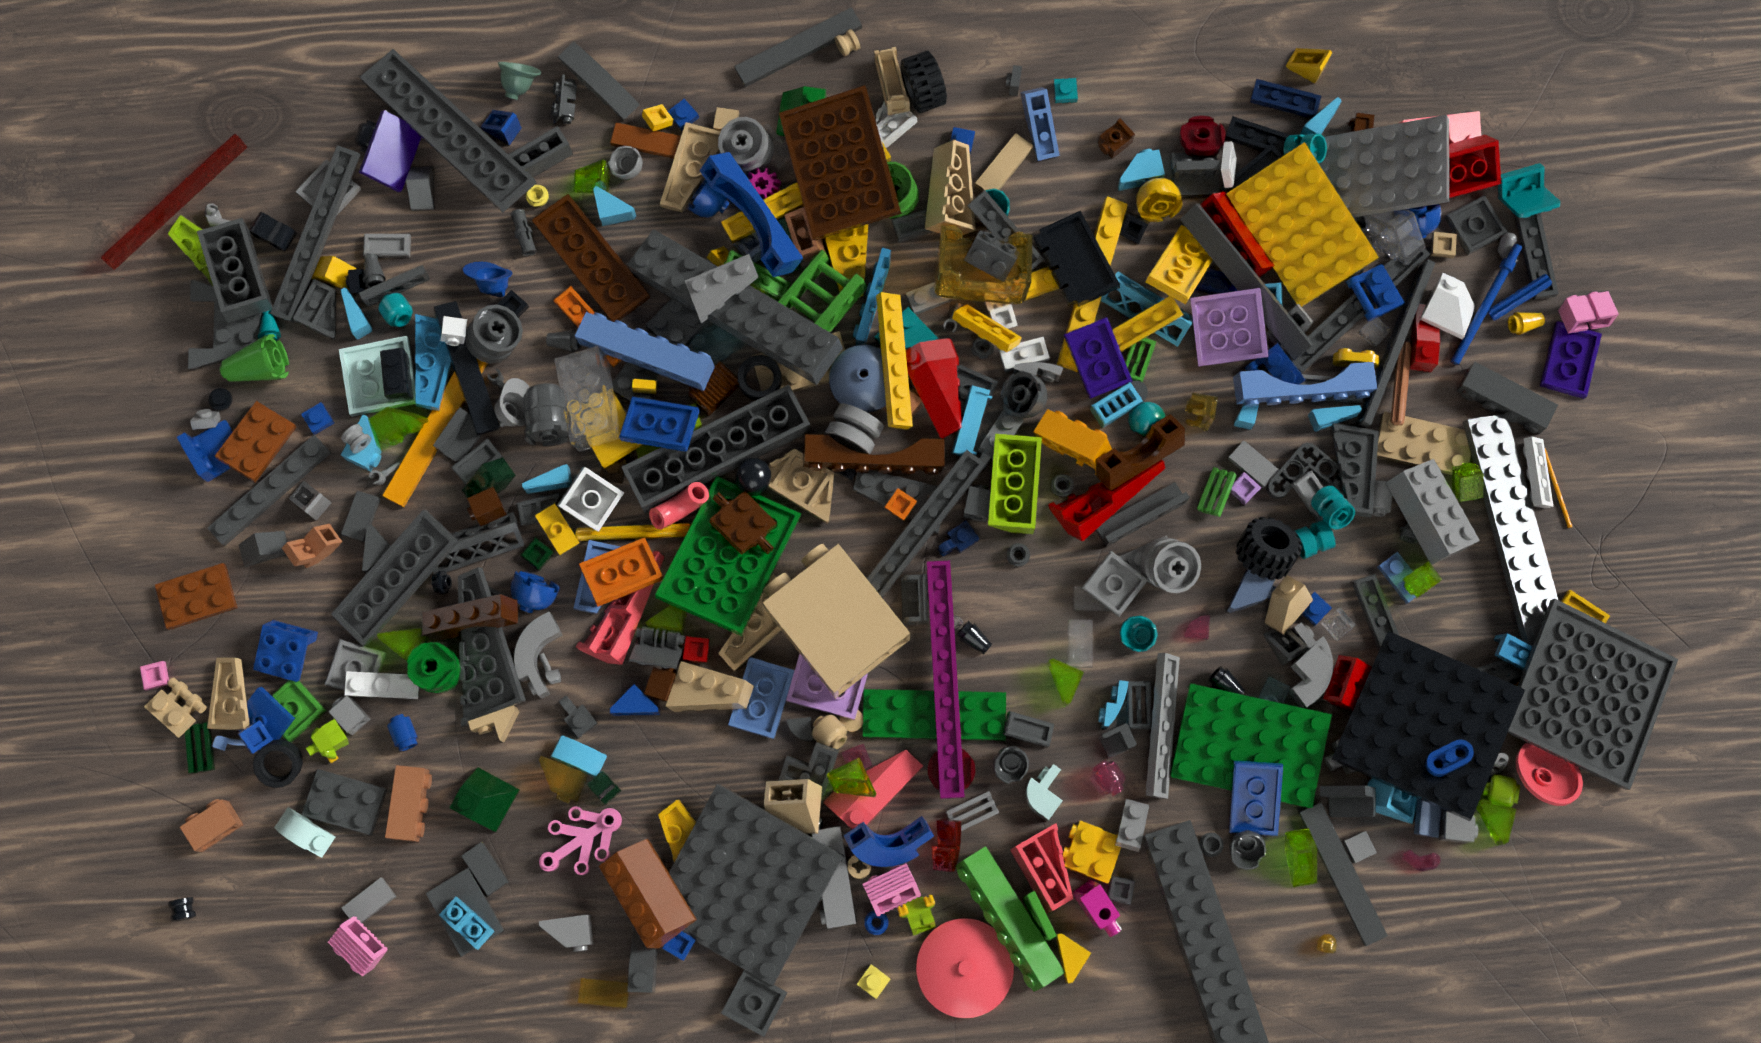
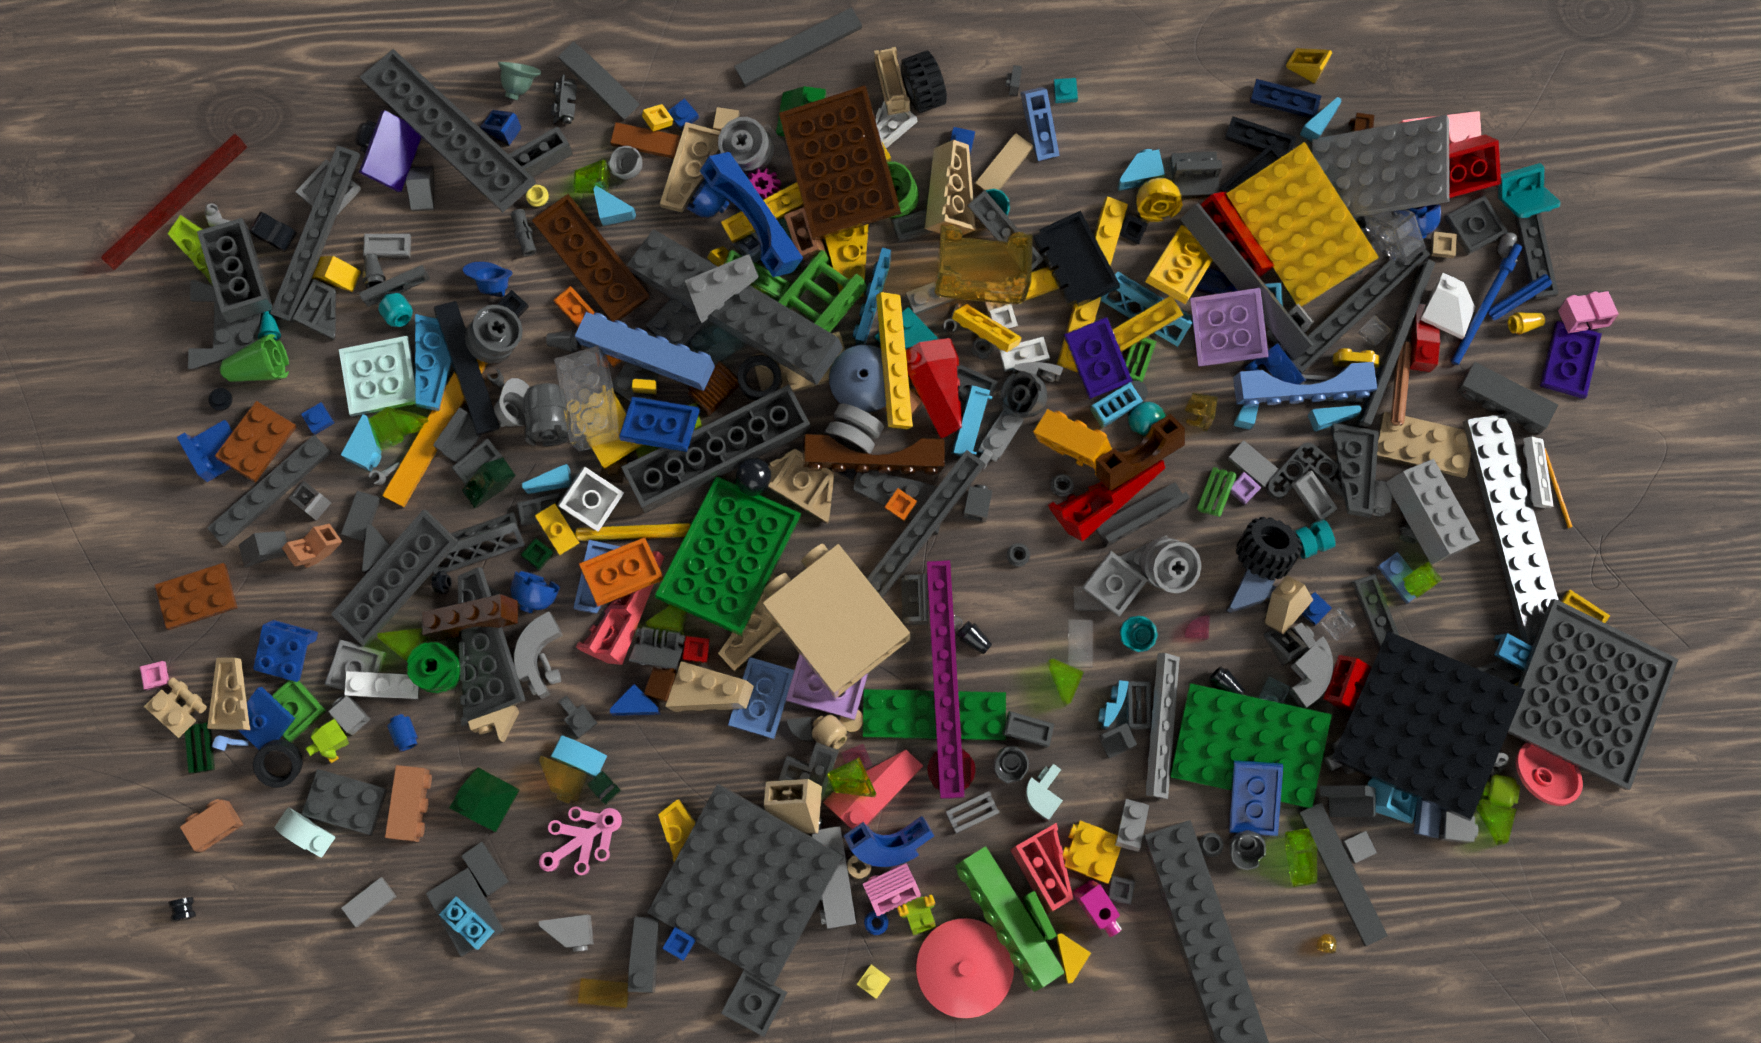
light grey plate [190,409,221,430] -> none
blue plate [238,720,273,754] -> none
bright pink brick [328,916,388,976] -> none
medium azure slope [341,287,373,339] -> none
light grey wheel [341,424,372,454] -> none
black plate [346,269,365,293] -> none
black brick [380,348,413,402] -> none
white plate [440,316,467,346] -> none
reddish brown brick [467,487,507,526] -> none
dark orange slope [599,839,697,948] -> none
coral cylinder [649,482,709,530] -> none
reddish brown plate [710,491,777,555] -> none
tan wheel [835,29,861,57] -> none
clear red slope [932,819,961,872] -> none
dark blue plate [937,520,980,557] -> none
dark grey bracket [964,231,1020,282] -> none
lime slope [988,434,1042,534] -> none
clear pink head [1090,759,1126,797] -> none
reddish brown brick [1098,118,1135,159] -> none
dark red plate [1179,115,1226,156] -> none
white tile [1221,141,1237,188] -> none
teal wheel [1283,134,1327,163] -> none
teal wheel [1311,486,1355,530] -> none
blue plate [1346,264,1405,322] -> none
clear pink arm [1402,849,1441,872] -> none
blue plate [1425,740,1474,776] -> none
clear neon green brick [1452,463,1484,502] -> none

